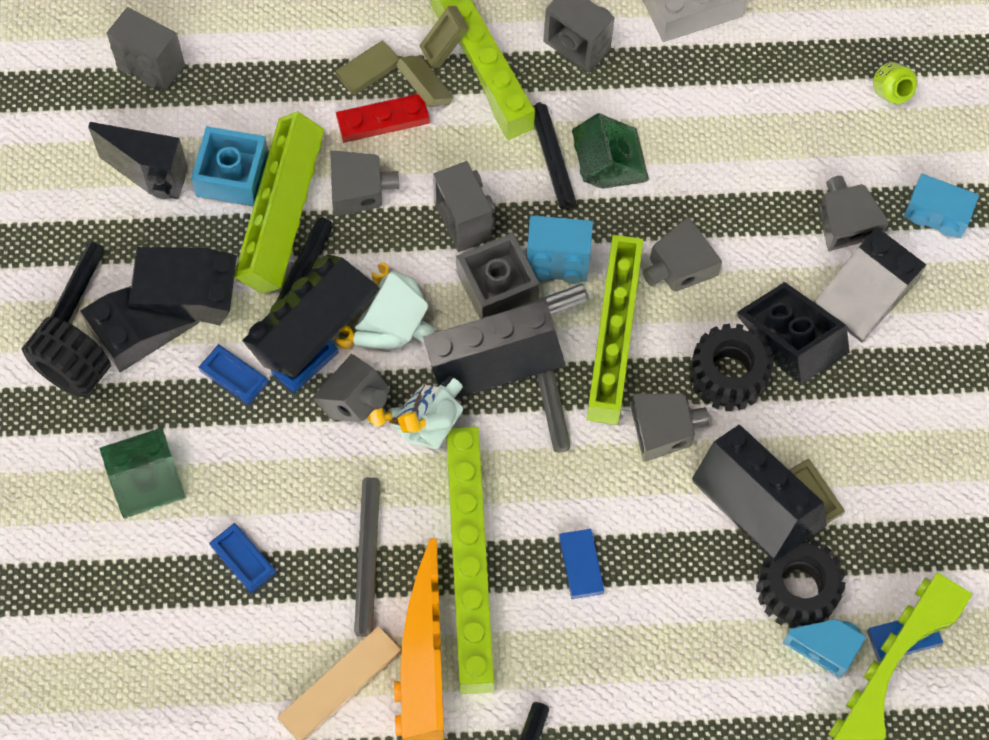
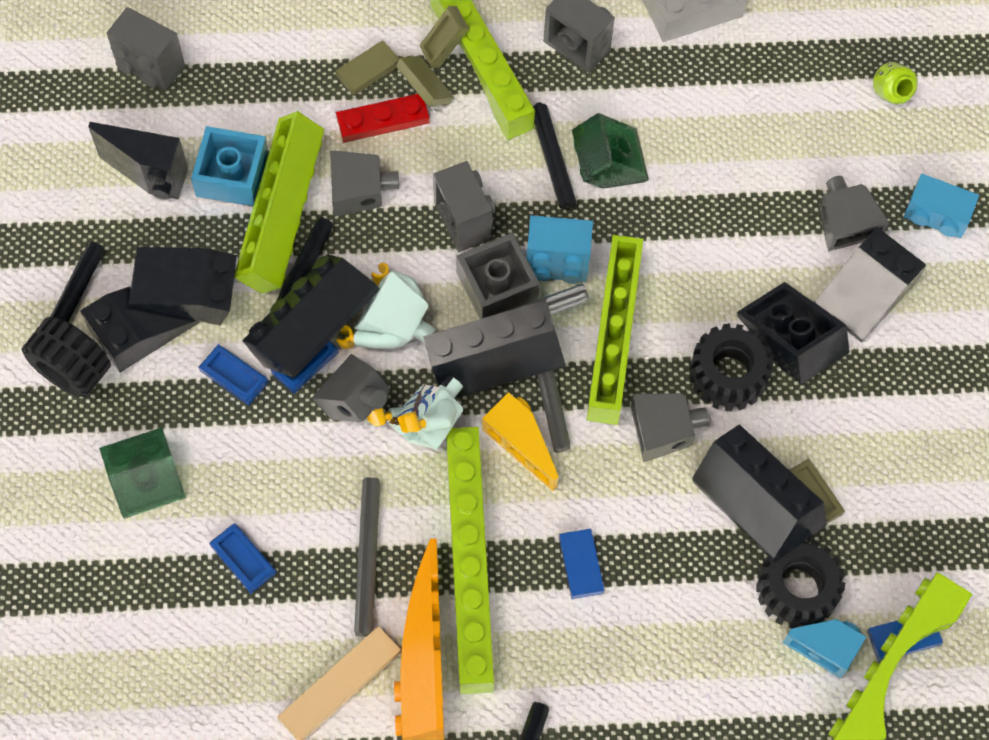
dark grey torso [642,217,722,292] -> none
none -> yellow slope [482,392,559,491]

